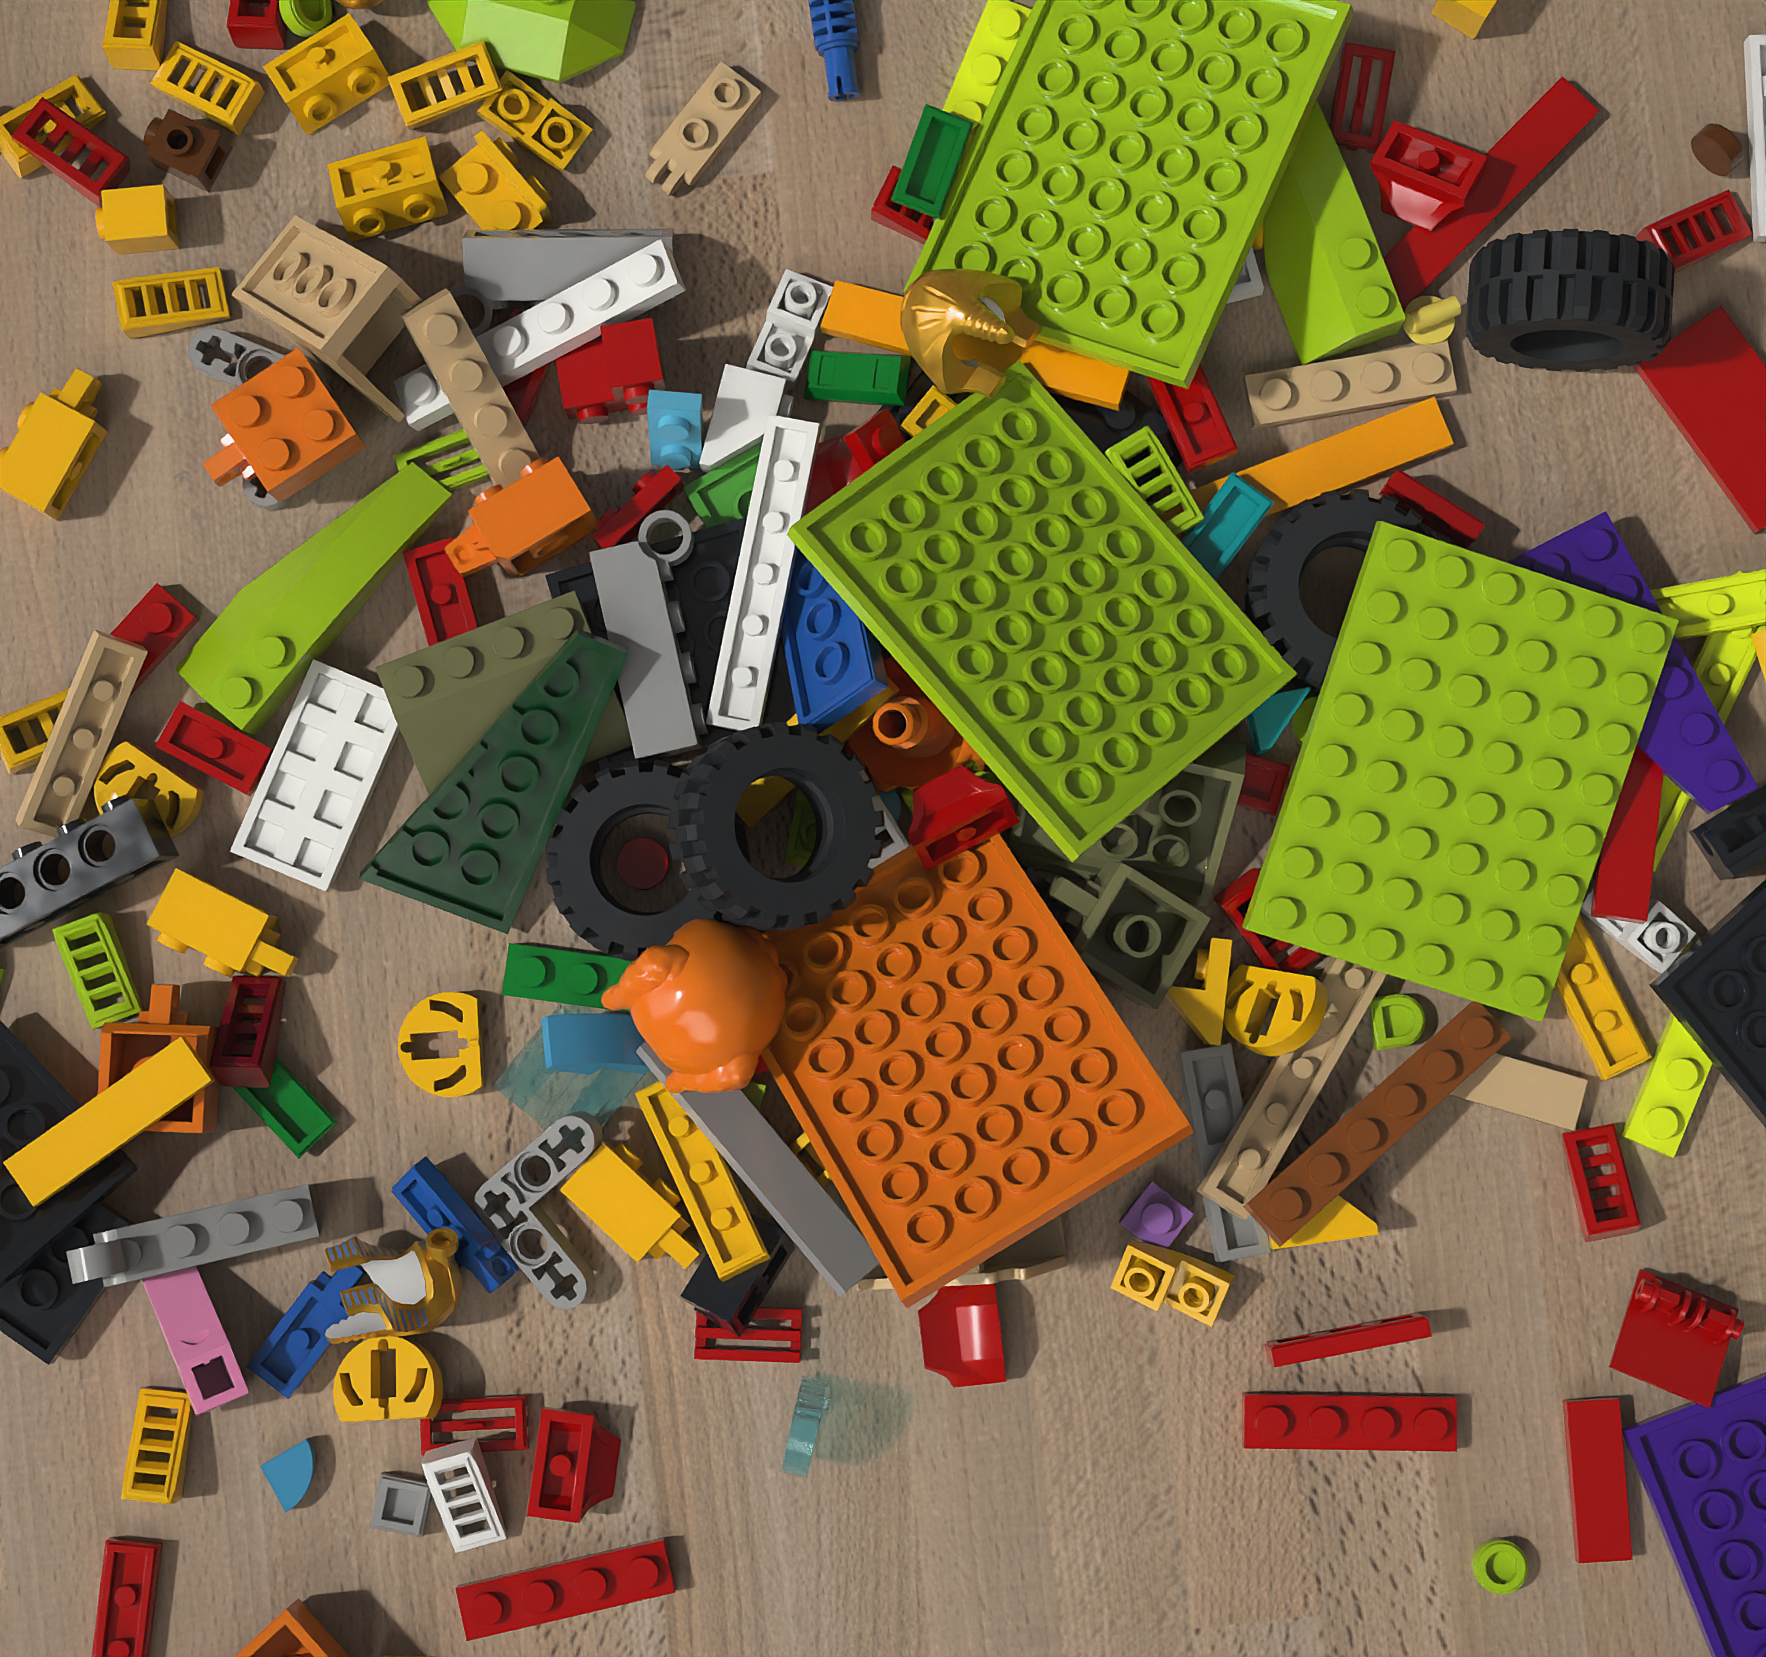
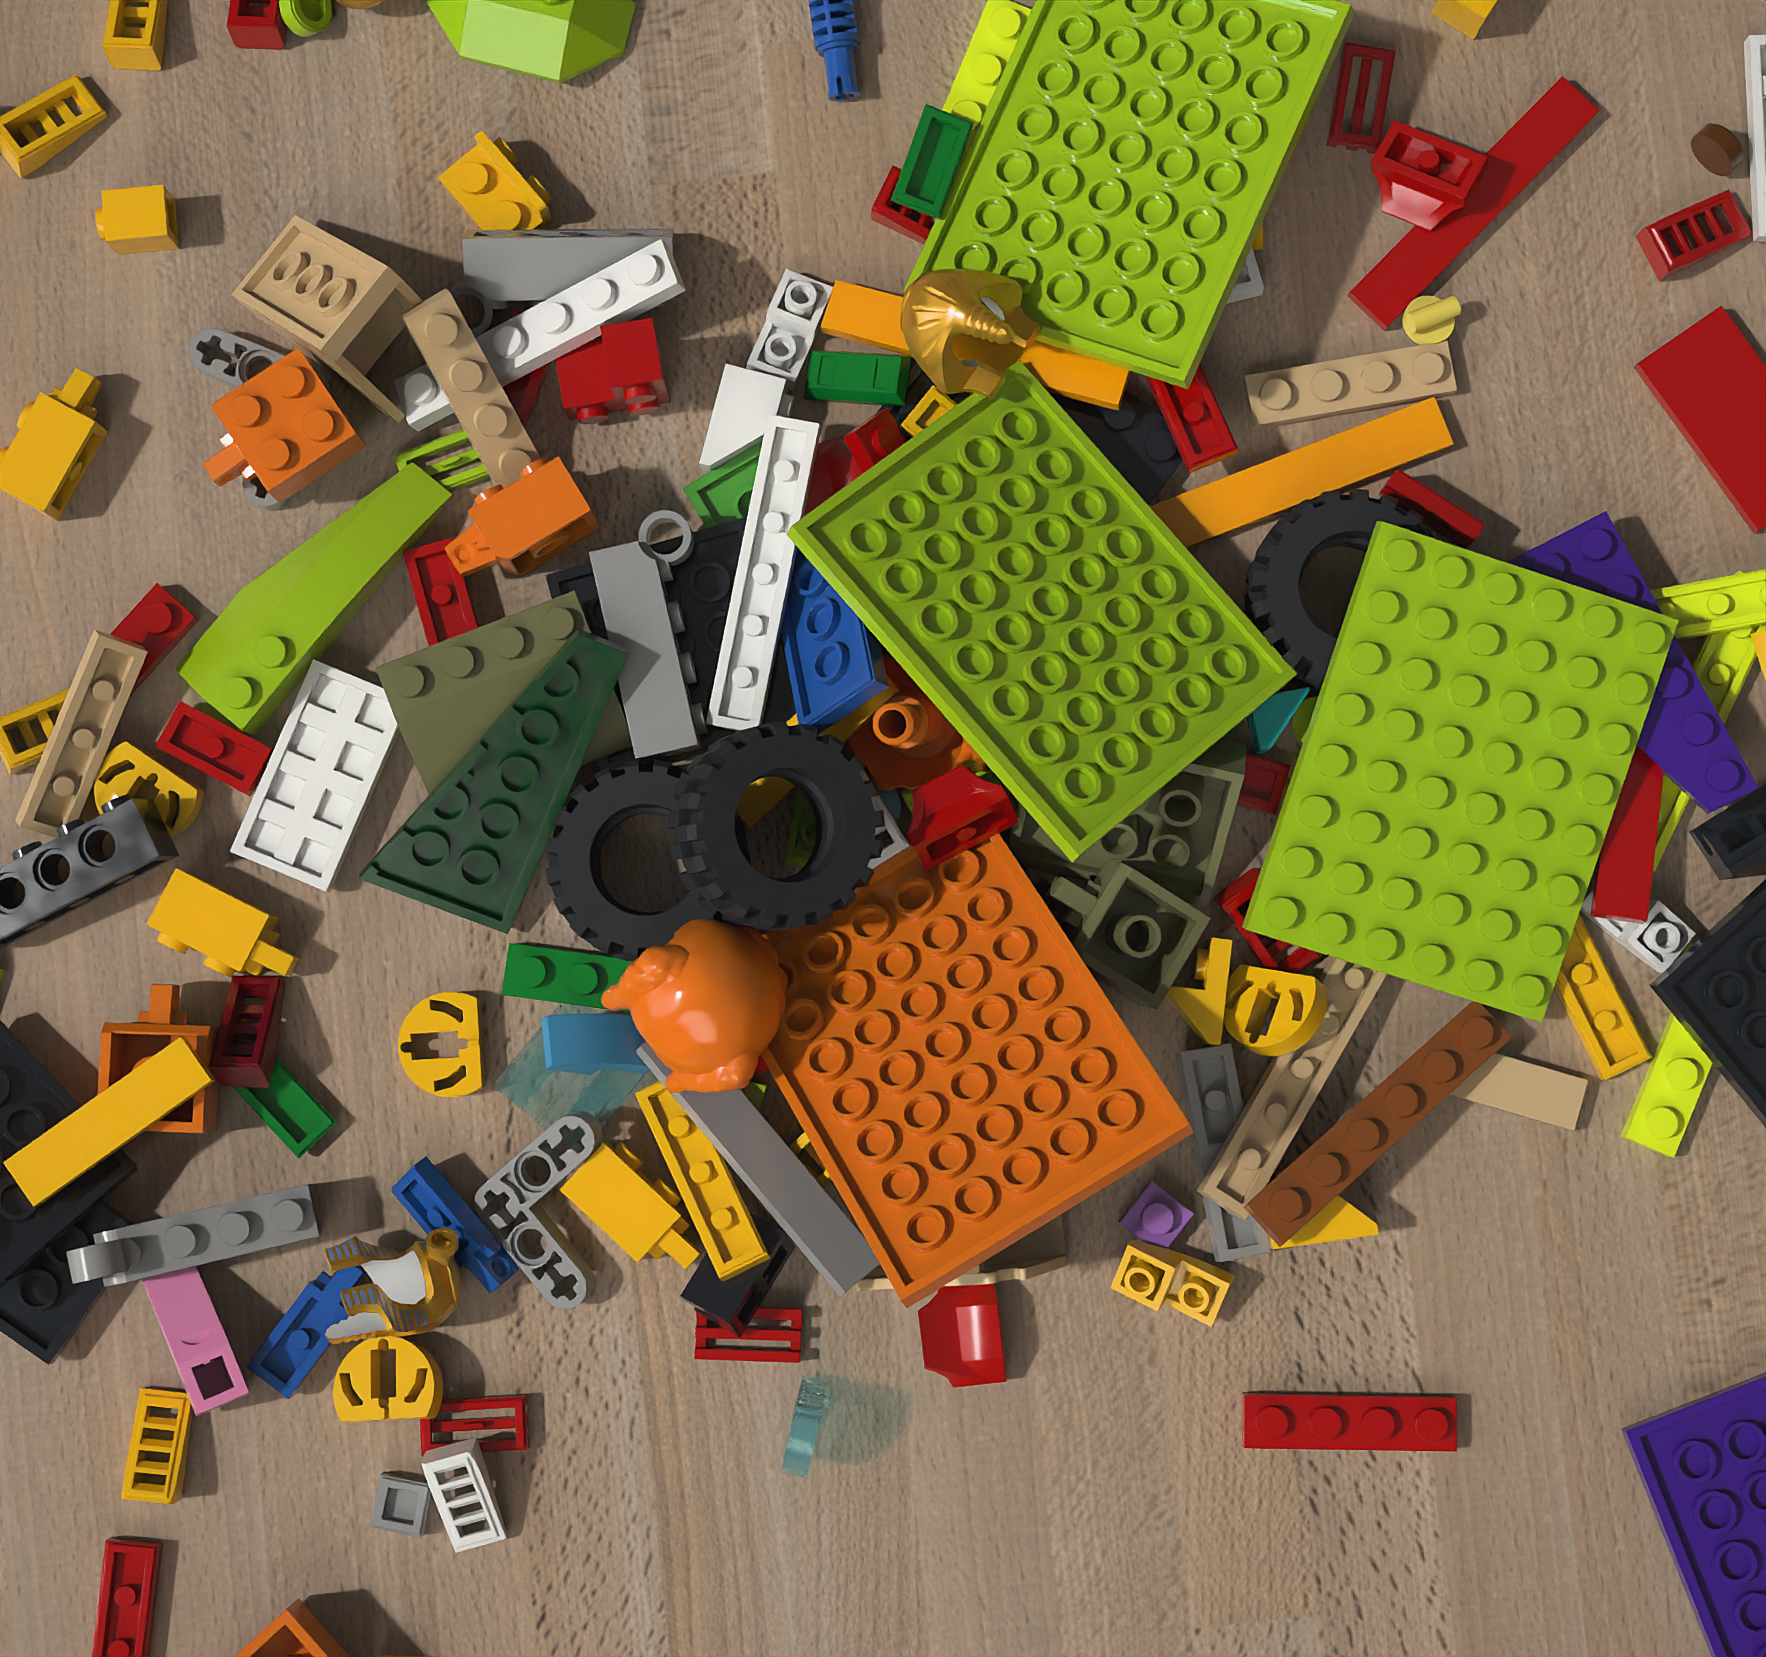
red slope [11,97,131,208] -> none
lime slope [52,912,144,1030] -> none
yellow slope [112,267,231,339] -> none
reddish brown brick [143,109,232,193] -> none
yellow slope [150,41,265,136] -> none
dark azure tile [260,1437,316,1513] -> none
yellow bracket [263,13,390,135] -> none
yellow bracket [327,136,448,241] -> none
yellow slope [387,40,503,130] -> none
red plate [455,1537,676,1641] -> none
yellow slope [476,70,593,172] -> none
red slope [526,1406,621,1523] -> none
red plate [592,465,684,549] -> none
red tile [616,837,669,890] -> none
tan hinge [645,61,762,196] -> none
medium azure plate [647,390,704,470] -> none
lime slope [1105,425,1204,537] -> none
teal tile [1180,472,1275,581] -> none
lime wedge [1263,100,1406,366] -> none
red tile [1264,1312,1432,1367] -> none
lime tile [1368,994,1425,1050] -> none
black tyre [1465,229,1675,372] -> none
lime tile [1471,1538,1528,1595] -> none
red slope [1561,1123,1641,1242] -> none
red tile [1563,1397,1633,1563] -> none
red hinge [1609,1269,1744,1408] -> none

